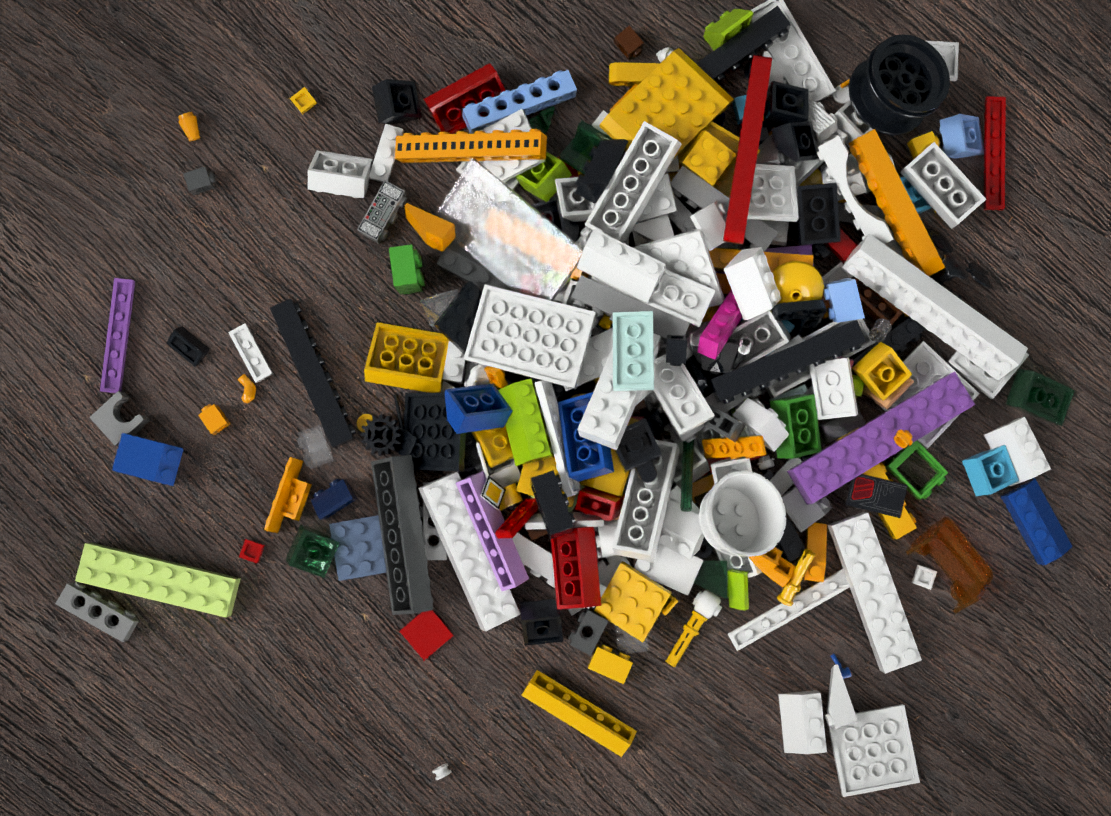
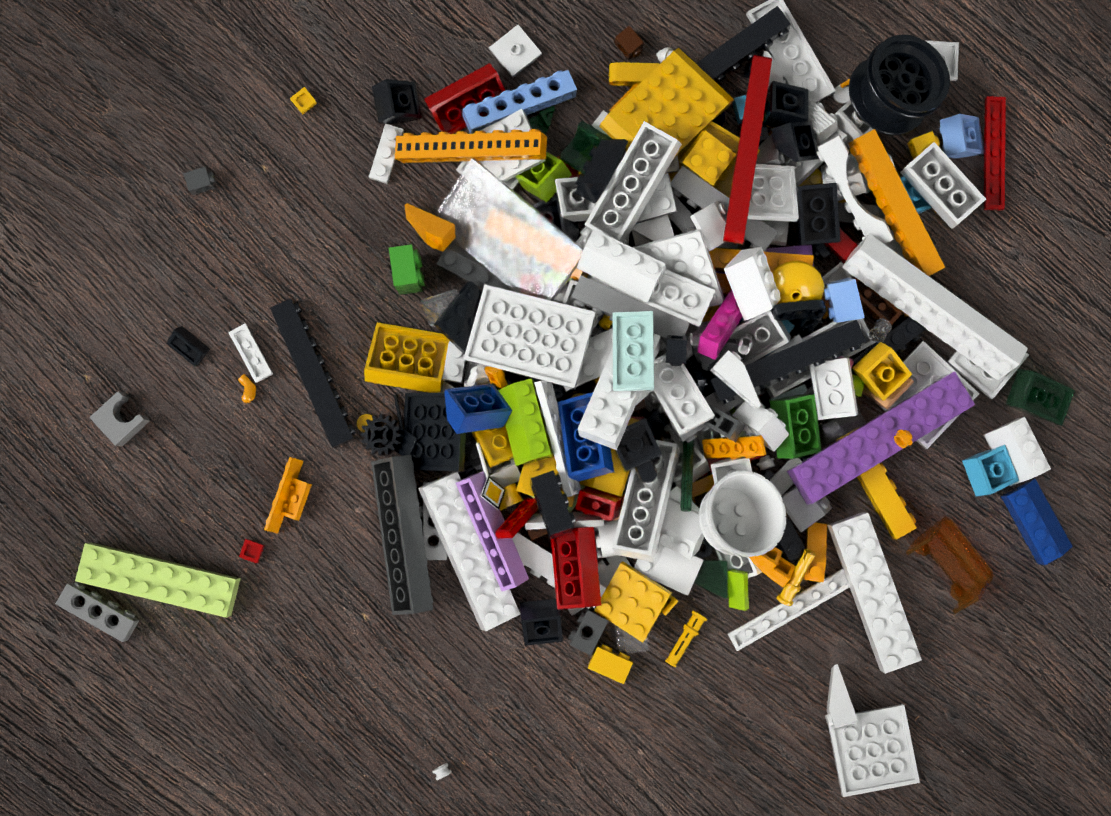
medium lavender plate [100,278,135,393] -> none
blue slope [112,433,183,486] -> none
light orange cone [178,112,200,142] -> none
light orange brick [198,404,231,435] -> none
clear green slope [285,524,340,578] -> none
clear brick [297,425,335,470] -> none
white slope [308,150,372,198] -> none
dark blue slope [311,478,358,520] -> none
sand blue plate [329,515,386,581] -> none
brick [357,180,407,244] -> none
red tile [399,610,454,661] -> none
yellow brick [521,670,637,757] -> none
white head [692,590,722,619] -> none
lime slope [703,9,754,50] -> none
white slope [778,690,827,754] -> none
blue hand [831,654,851,679] -> none
black sticker [846,474,907,518] -> none
bright green window [885,441,948,500] -> none
white tile [911,565,937,590] -> none
black plant [926,228,992,289] -> none
none -> white plate [489,25,542,78]
none -> white slope [710,350,761,410]

